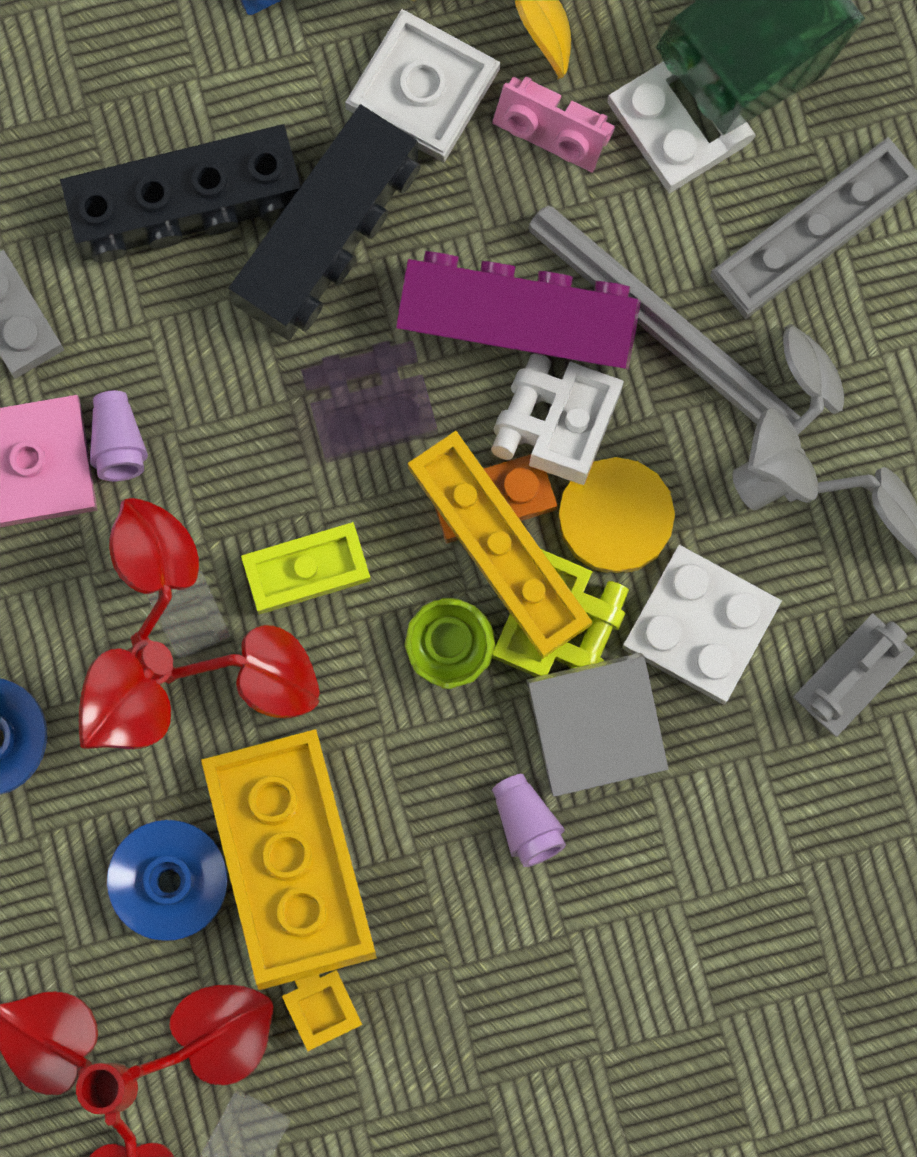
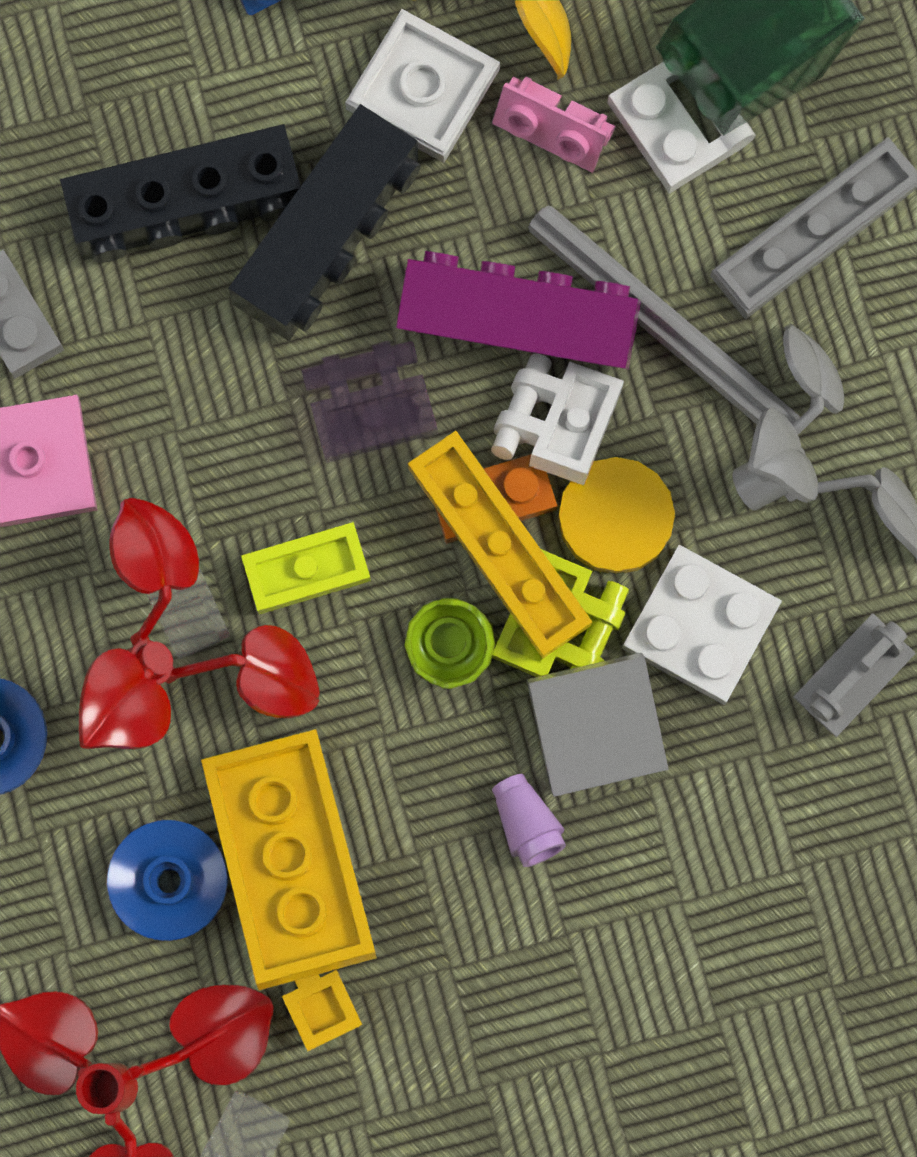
lavender cone [90,391,148,481] -> none

